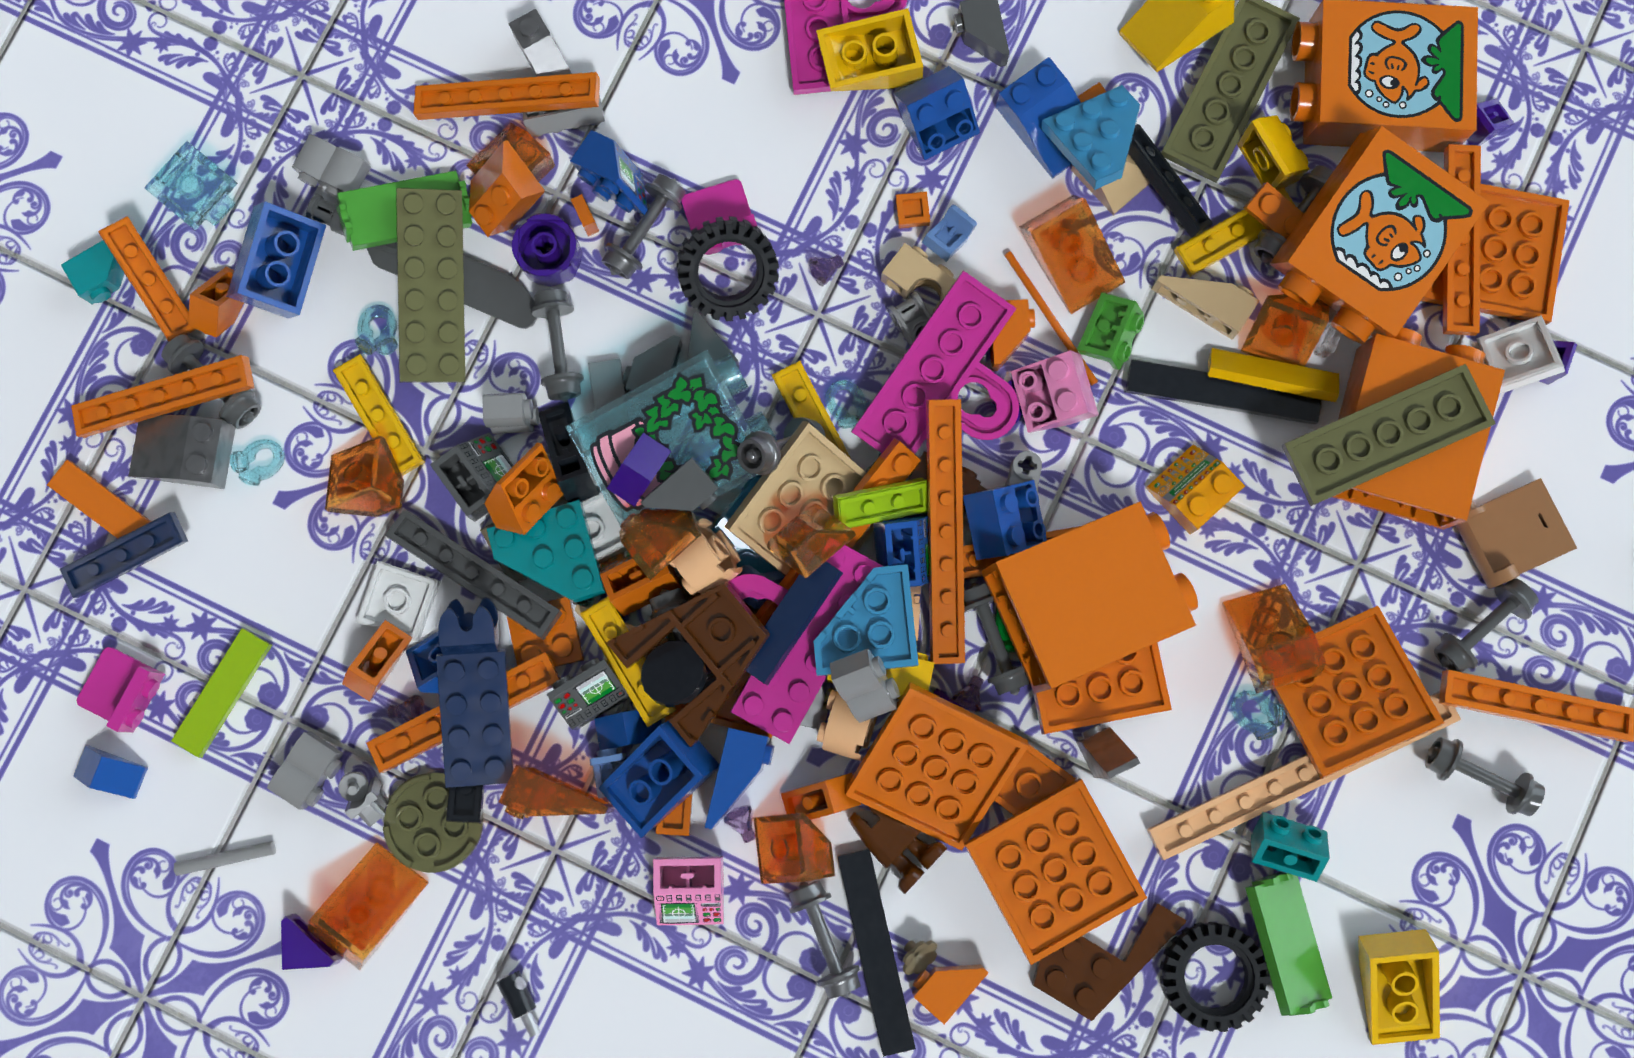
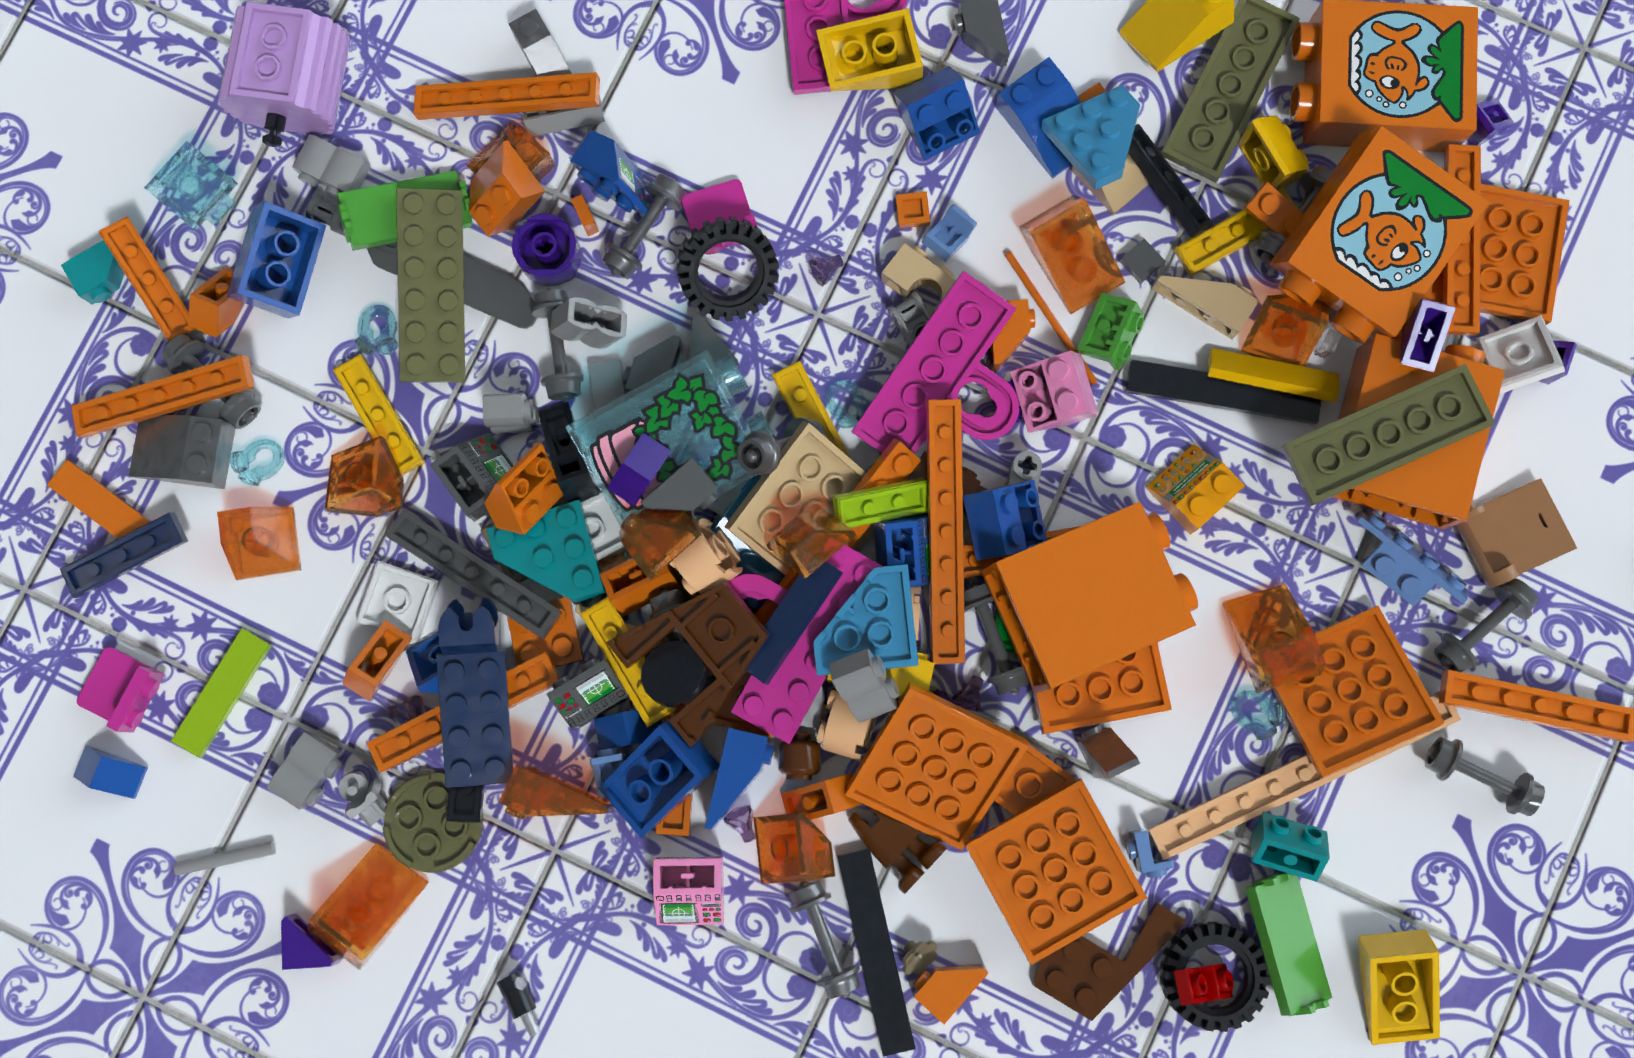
none -> clear orange slope [217,507,301,580]
none -> lavender piece [218,2,350,147]
none -> light grey brick [550,297,627,349]
none -> reddish brown head [778,733,822,780]
none -> dark grey tile [1119,238,1166,285]
none -> medium blue bracket [1125,829,1175,878]
none -> red slope [1174,963,1234,1006]
none -> medium blue bracket [1357,508,1468,607]
none -> slope [1399,298,1456,372]

